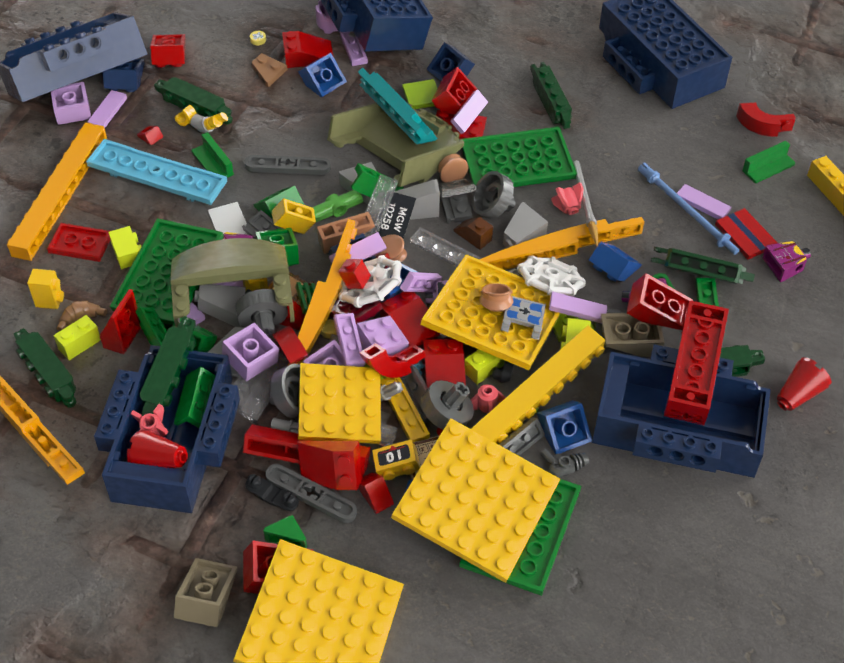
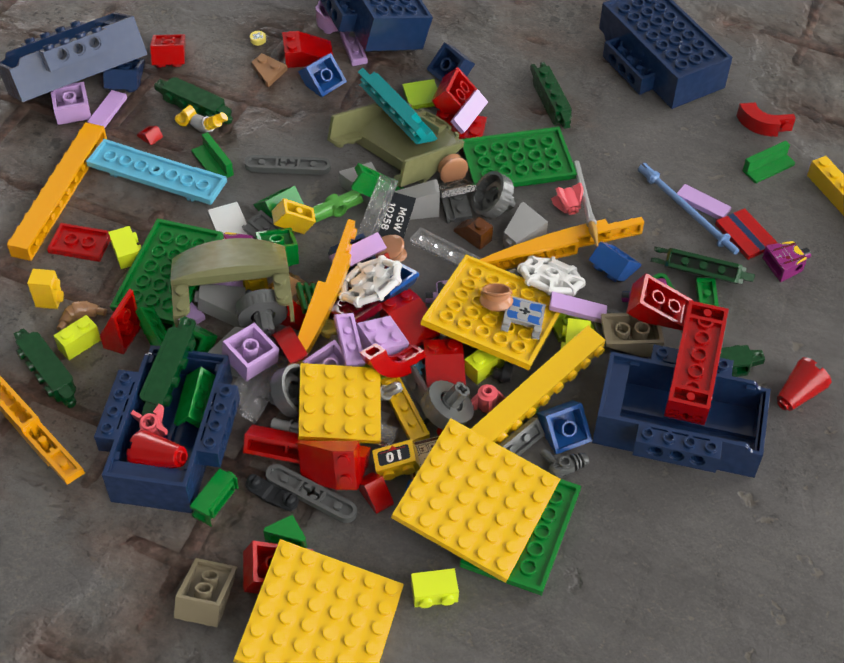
nougat slope [317,212,375,254] -> none
red brick [338,259,371,289] -> none
lavender tile [400,272,442,292] -> none
none -> green window [190,468,239,527]
none -> neon yellow brick [411,568,459,608]

